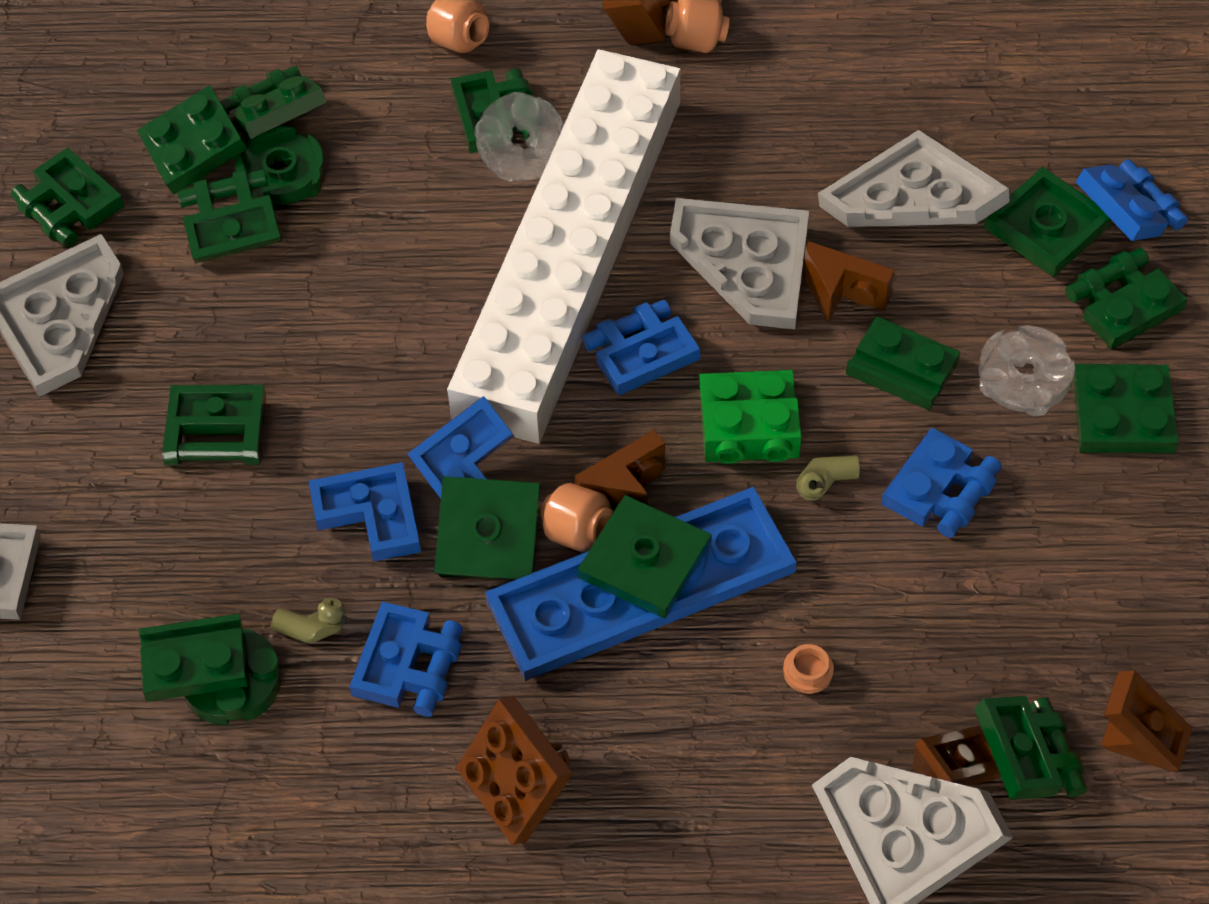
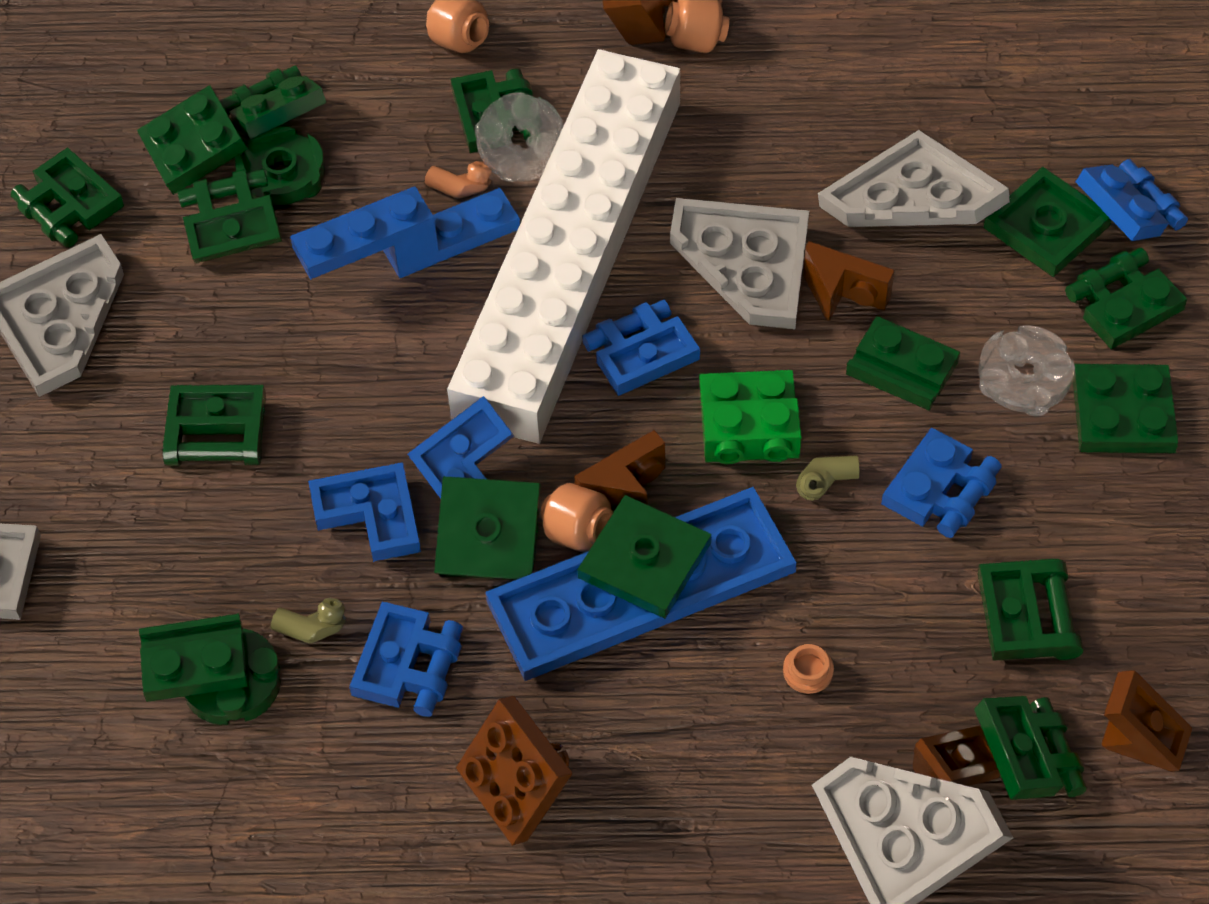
none -> blue bracket [290,186,520,280]
none -> nougat arm [425,161,491,199]
none -> dark green plate [977,559,1083,661]

